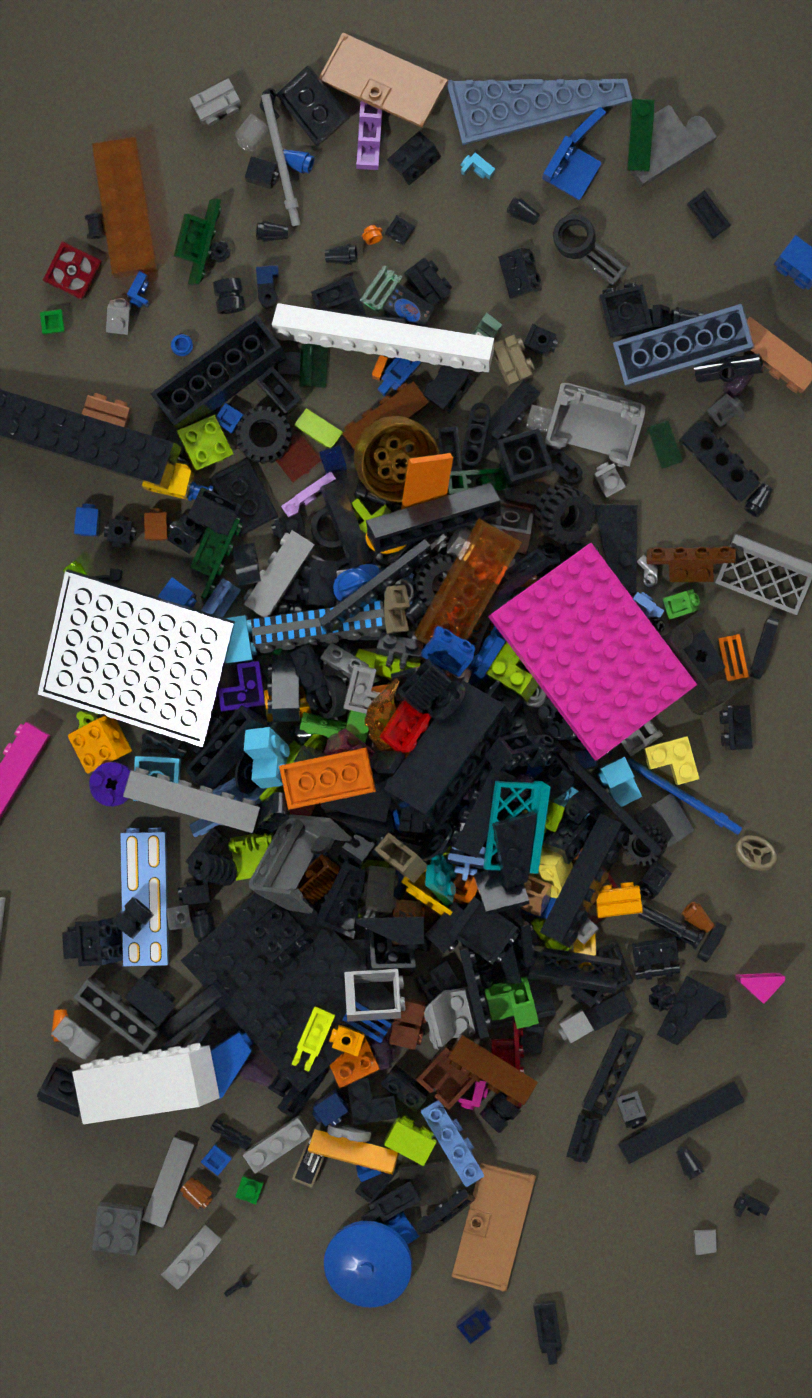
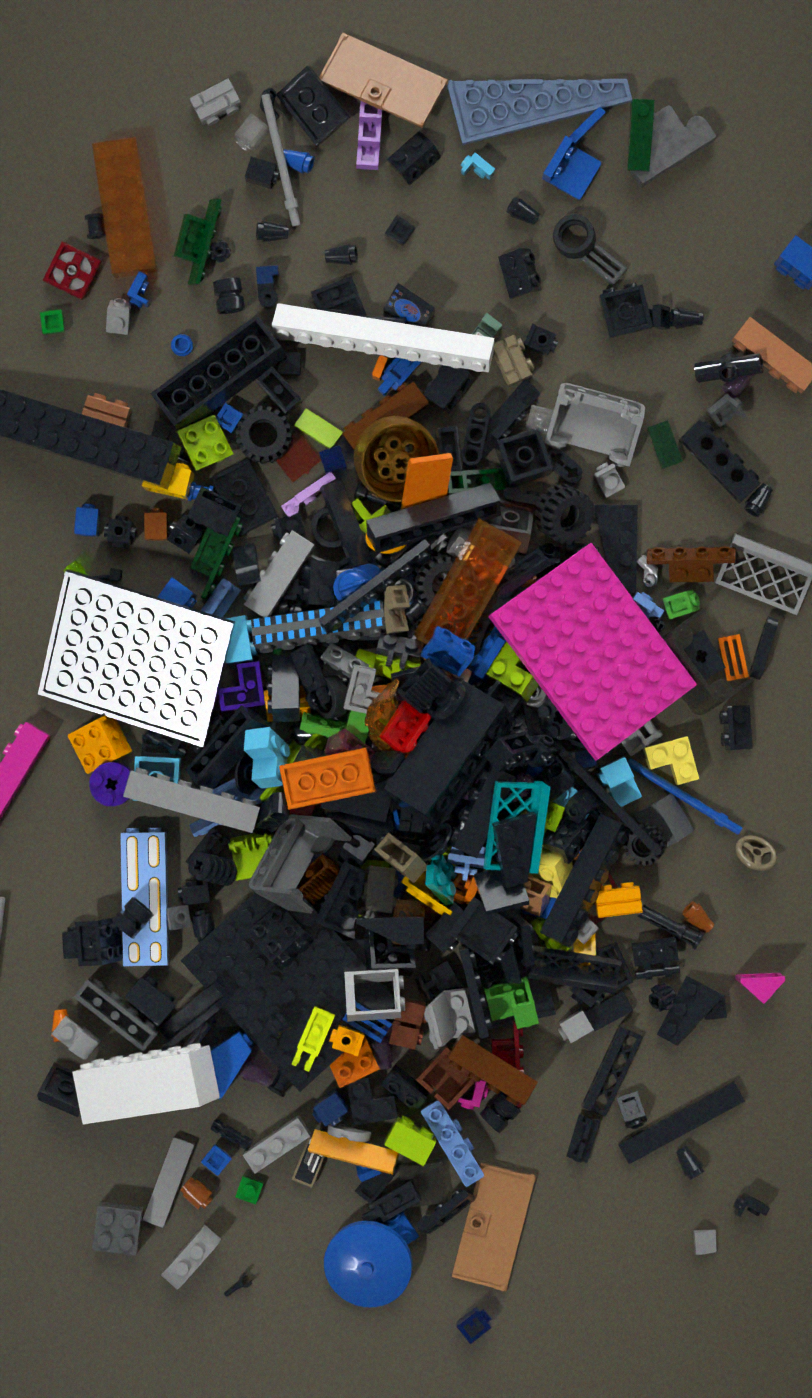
lime plate [76,711,98,729] -> none
black hinge [277,1067,328,1118] -> none
clear green slope [299,343,328,388] -> none
clear green tile [360,265,402,312] -> none
orange plate [362,225,383,245] -> none
black brick [404,258,452,307] -> none
black bracket [520,1022,545,1053] -> none
black hinge [533,1300,562,1365] -> none
sand blue brick [613,304,755,387] -> none
black bracket [636,861,672,900] -> none
black tile [687,190,731,240] -> none
black beam [696,921,726,963] -> none

